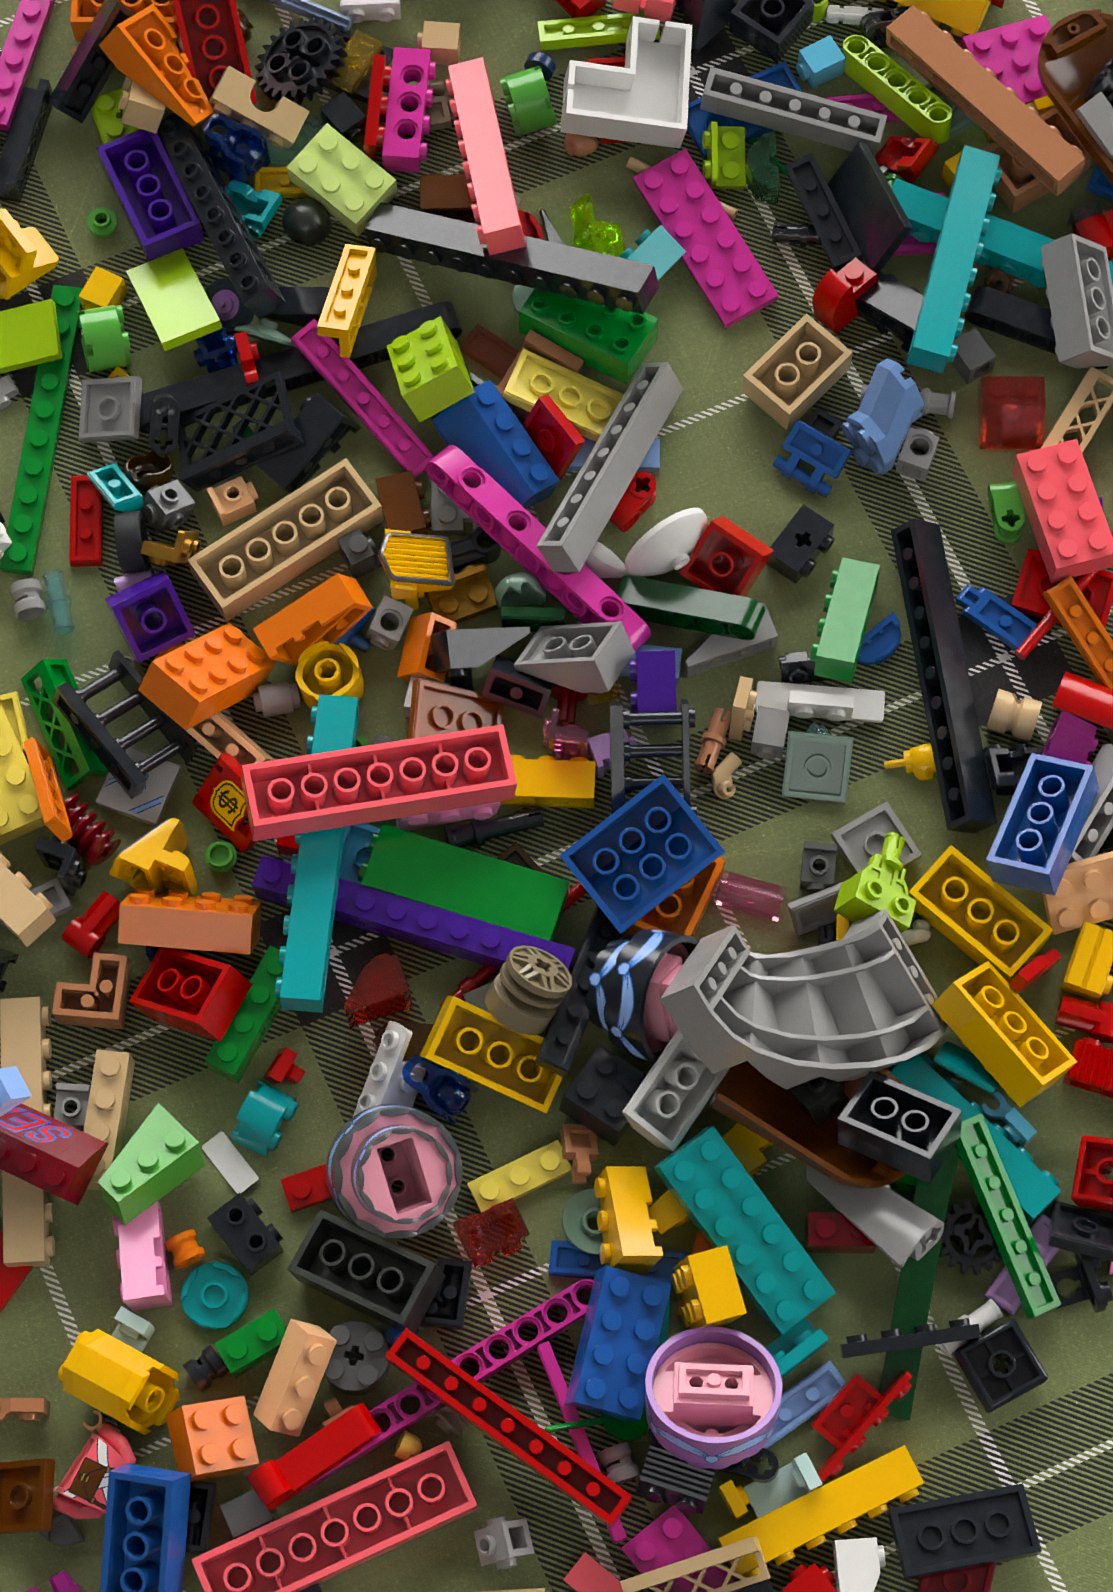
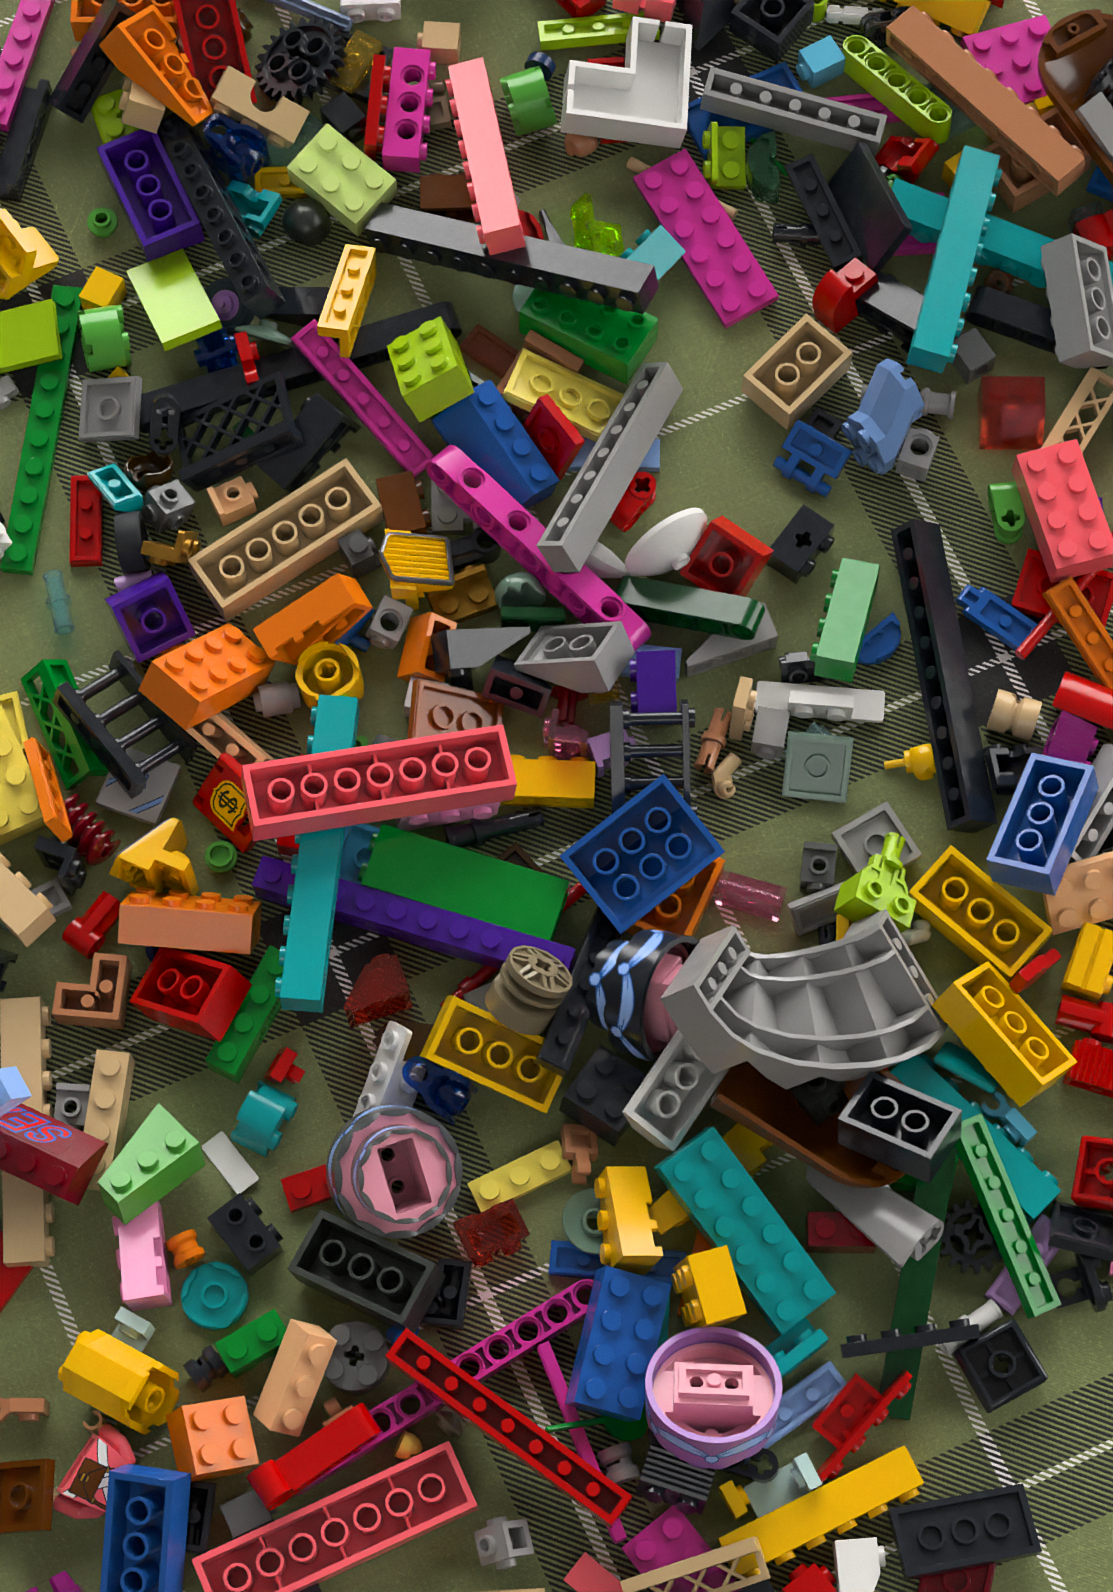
light grey wheel [9,578,47,621] -> none
dark grey tile [39,1513,85,1546] -> none

